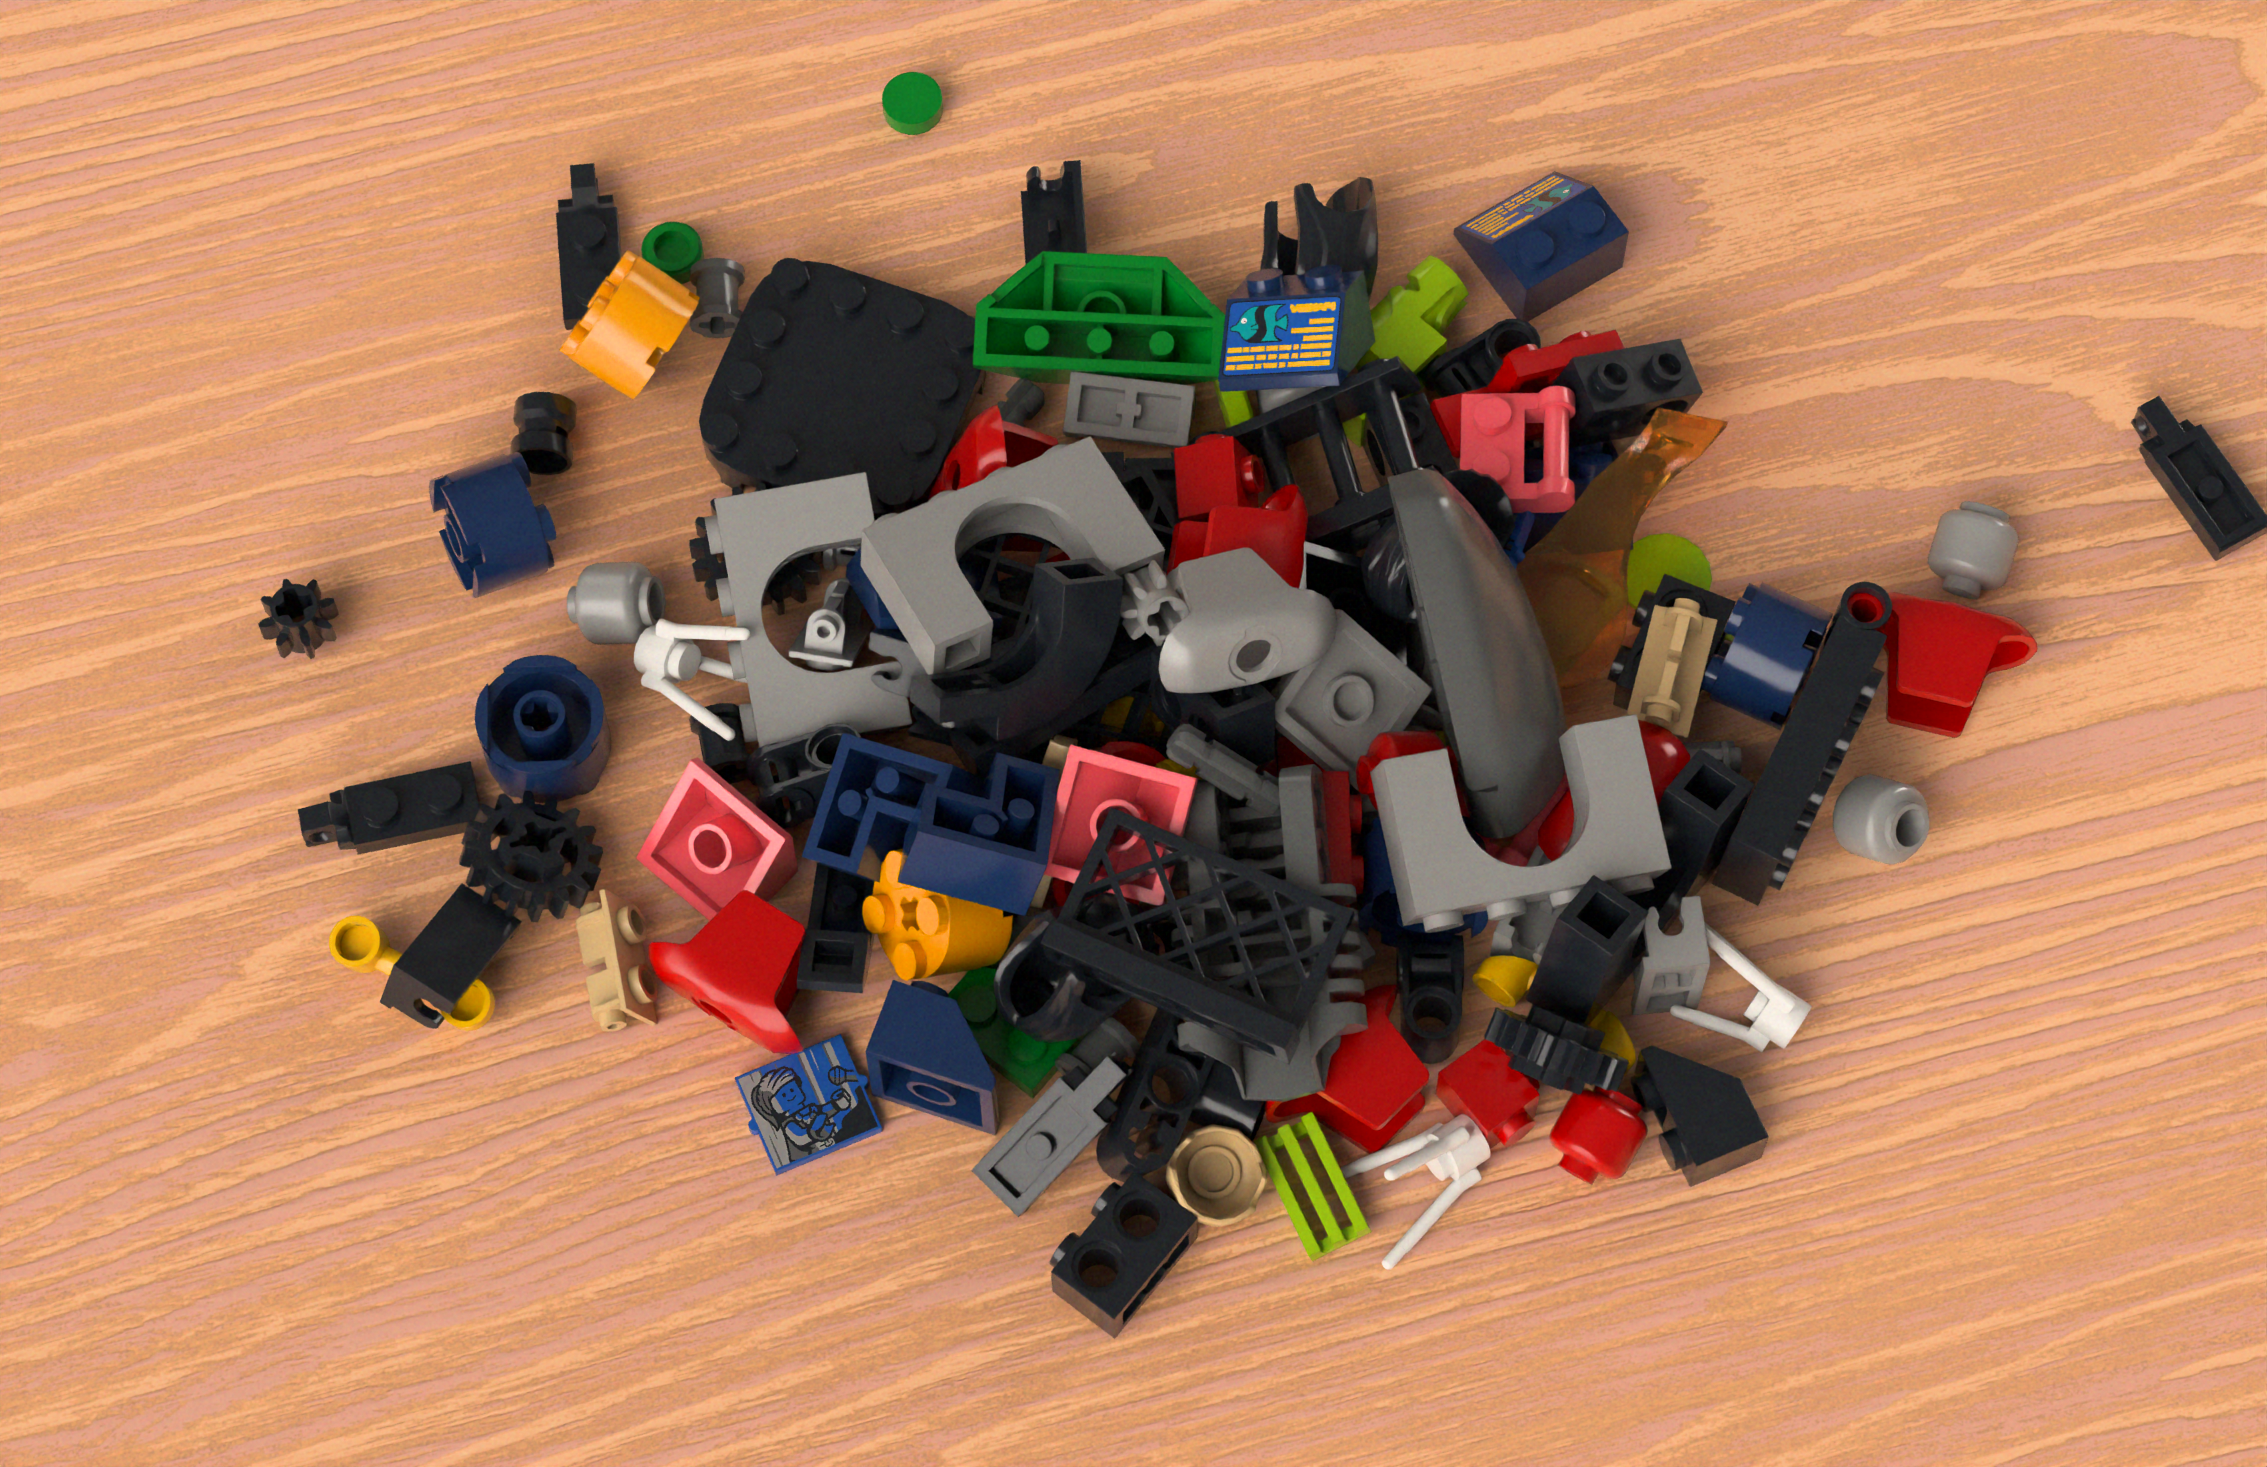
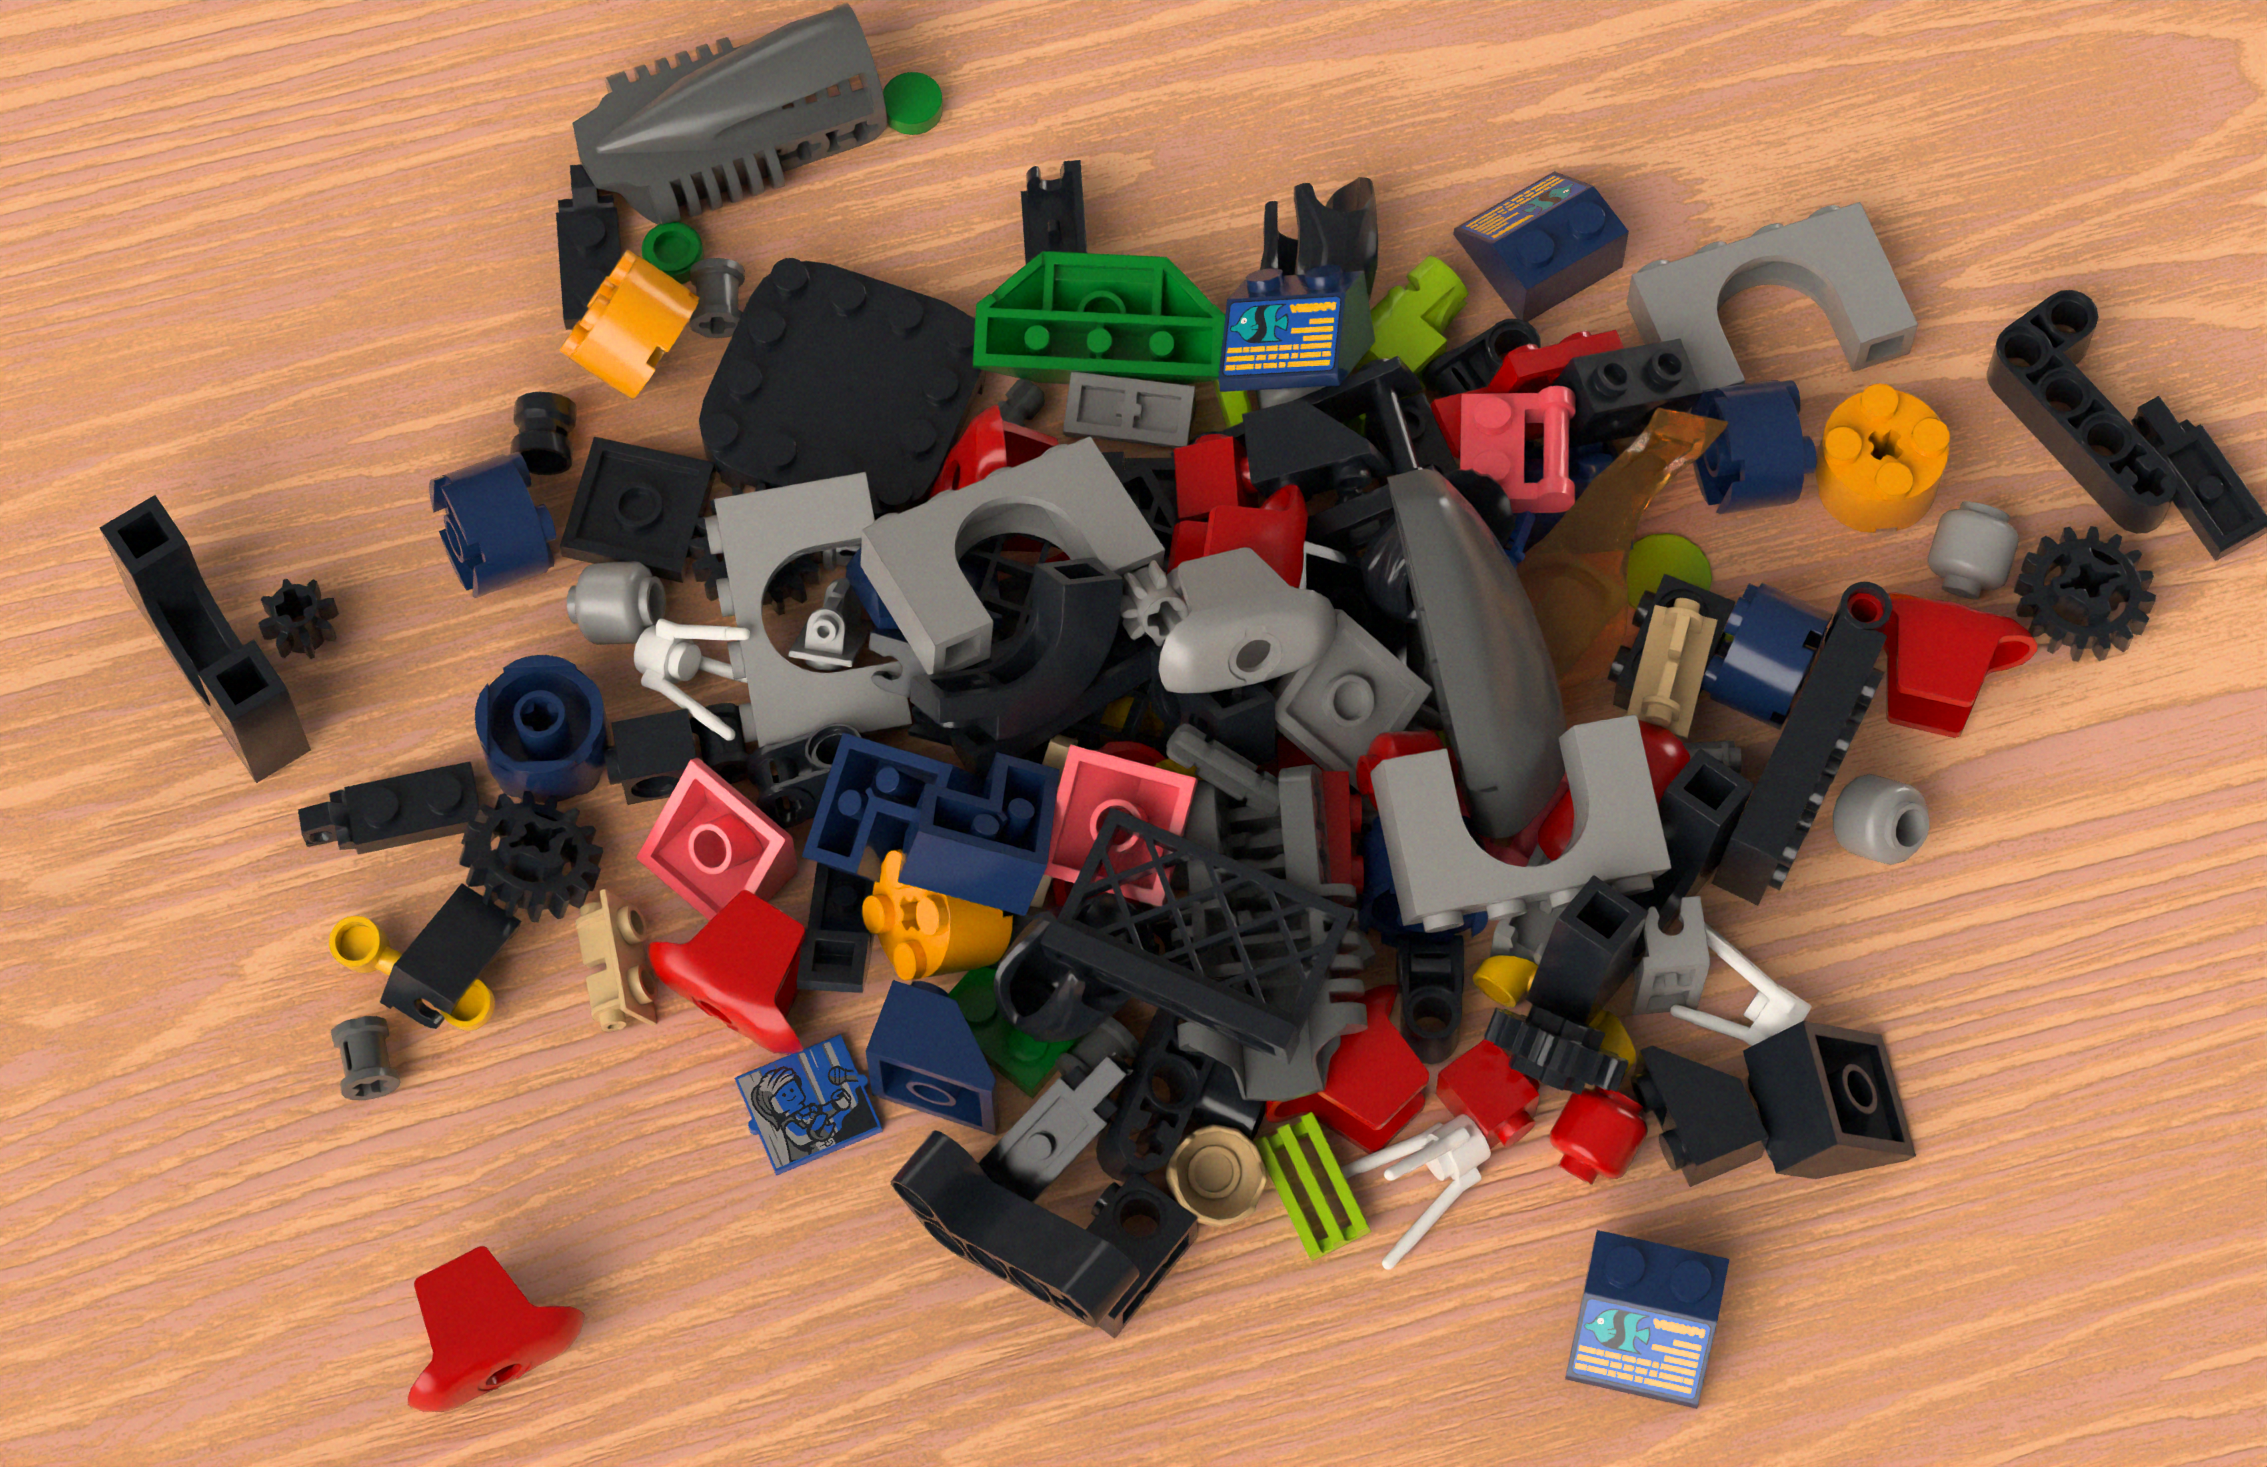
none -> black arch [99,495,311,783]
none -> dark grey bush [331,1016,400,1100]
none -> red piece [407,1246,585,1412]
none -> black plate [560,437,716,583]
none -> dark grey connector [573,3,887,225]
none -> black brick [603,709,697,805]
none -> black beam [890,1130,1139,1328]
none -> black slope [1242,399,1392,503]
none -> slope [1565,1230,1729,1409]
none -> light grey arch [1626,202,1918,427]
none -> dark blue brick [1690,380,1817,514]
none -> black slope [1743,1021,1916,1179]
none -> light orange brick [1815,383,1950,533]
none -> black beam [1986,290,2178,534]
none -> black gear [2014,526,2156,662]

